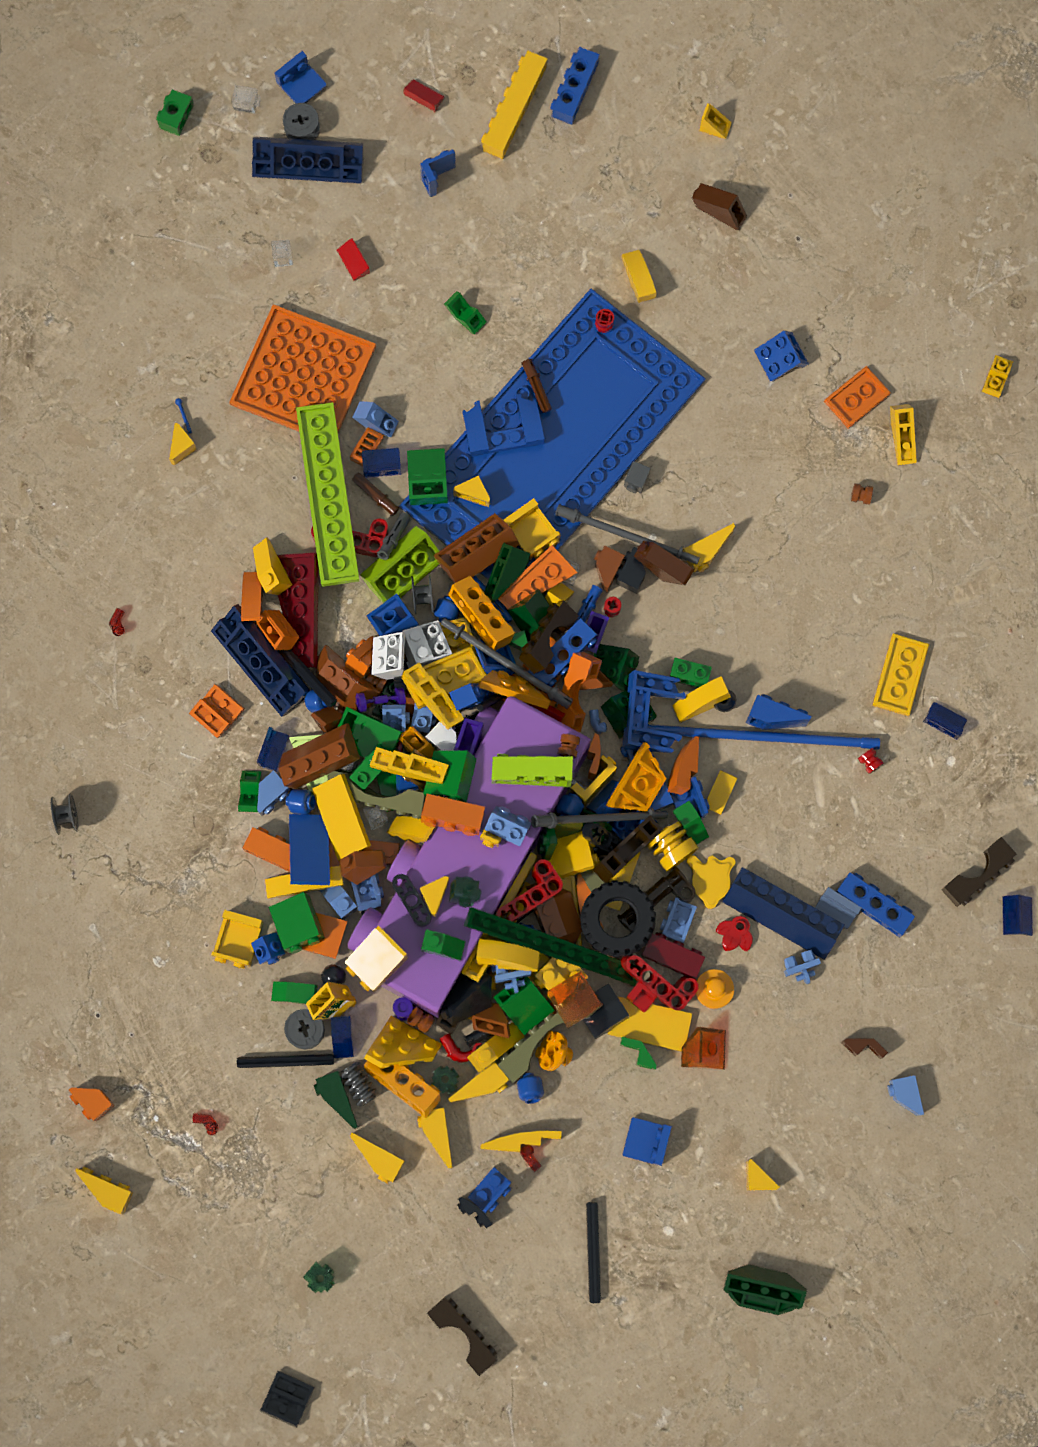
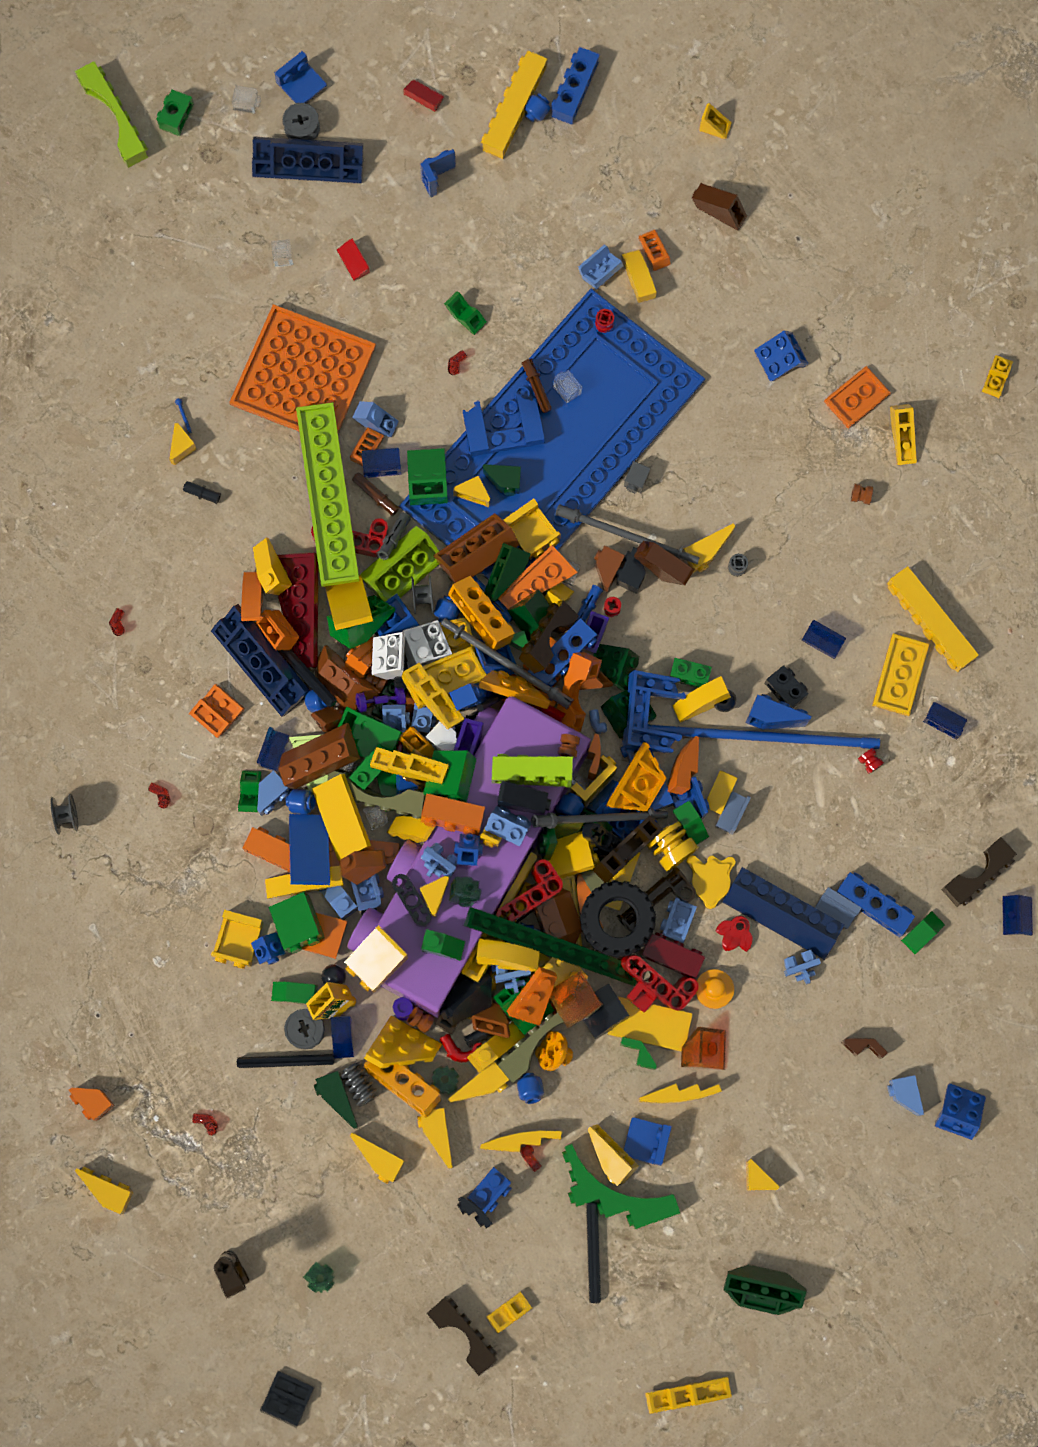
none -> lime arch [75,61,148,168]
none -> clear red arm [148,782,171,809]
none -> black axle [183,481,221,504]
none -> dark brown piece [214,1250,250,1299]
none -> yellow tile [325,576,373,630]
none -> green slope [327,595,395,649]
none -> medium blue hips [421,843,457,879]
none -> clear red arm [447,350,467,376]
none -> blue brick [454,834,483,866]
none -> dark green slope [483,464,521,496]
none -> yellow slope [486,1292,532,1334]
none -> black slope [498,781,551,815]
none -> orange wing [507,967,557,1026]
none -> blue head [524,93,550,122]
none -> clear brick [553,370,582,403]
none -> green arch [562,1144,680,1229]
none -> medium blue bracket [578,245,623,289]
none -> yellow slope [588,1124,639,1186]
none -> orange slope [638,229,670,271]
none -> yellow slope [639,1084,722,1104]
none -> yellow slope [645,1377,732,1414]
none -> sand blue panel [715,791,751,835]
none -> dark grey wheel [728,553,748,577]
none -> black brick [764,665,809,708]
none -> clear blue panel [801,620,846,659]
none -> yellow brick [887,566,979,672]
none -> green slope [901,911,945,955]
none -> blue bracket [935,1083,986,1140]

